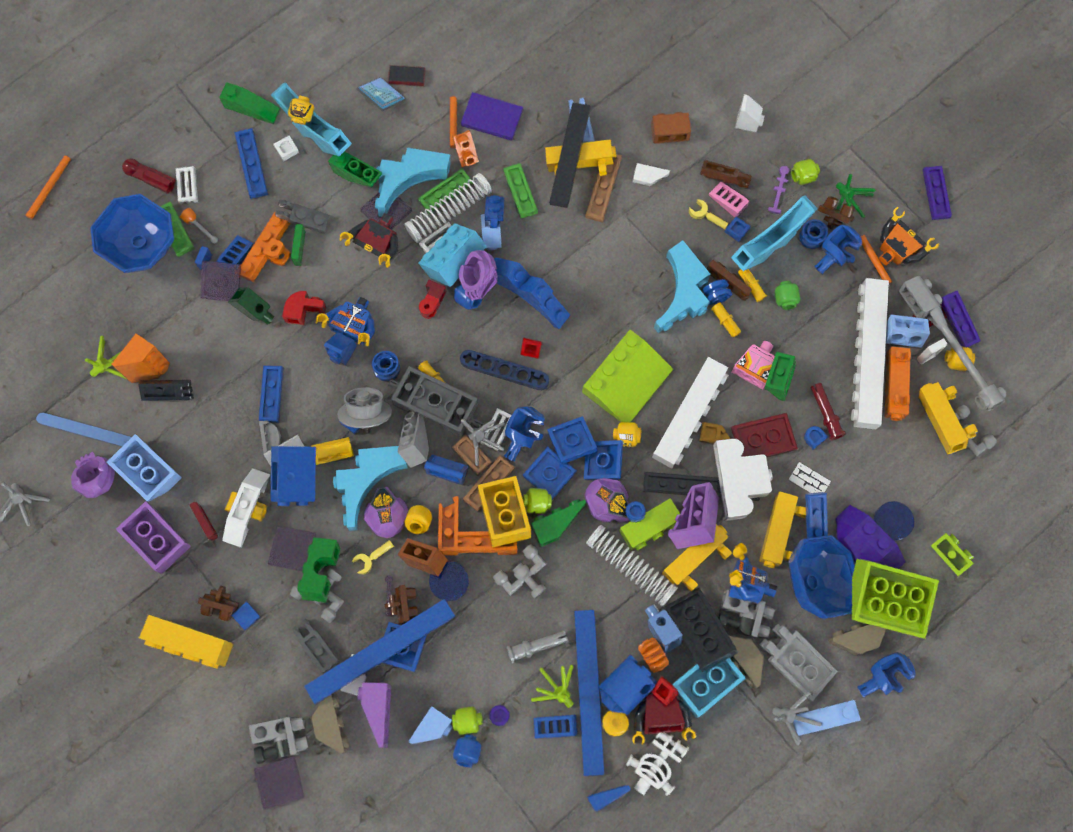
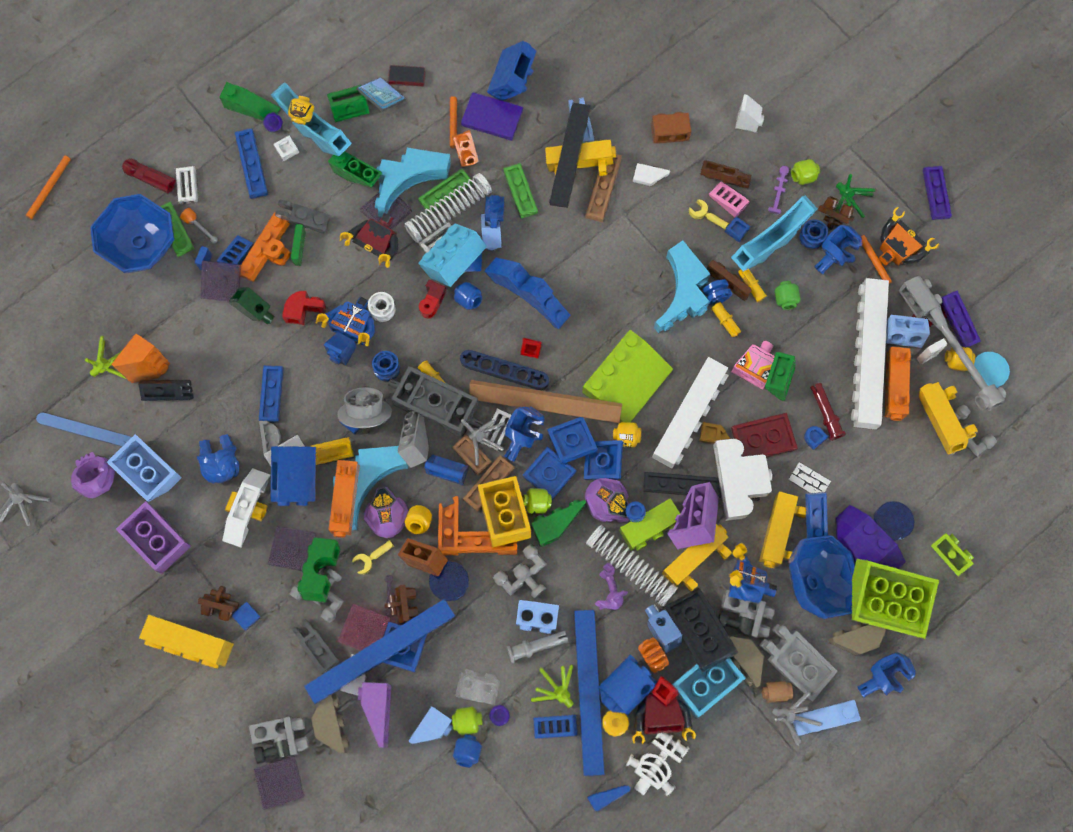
dark red tile [189,502,218,541] -> none
medium lavender helmet [459,250,497,300] -> none
none -> blue hair [197,434,240,484]
none -> dark purple tile [263,113,282,132]
none -> green tile [327,85,370,122]
none -> orange brick [329,460,360,538]
none -> clear pink plate [338,604,391,651]
none -> white wheel [368,292,396,322]
none -> clear brick [455,669,500,706]
none -> medium nougat tile [469,380,622,423]
none -> blue piece [487,41,537,101]
none -> light blue brick [516,600,559,634]
none -> medium lavender piece [595,563,628,610]
none -> medium nougat brick [762,681,793,703]
none -> medium azure tile [971,352,1010,388]

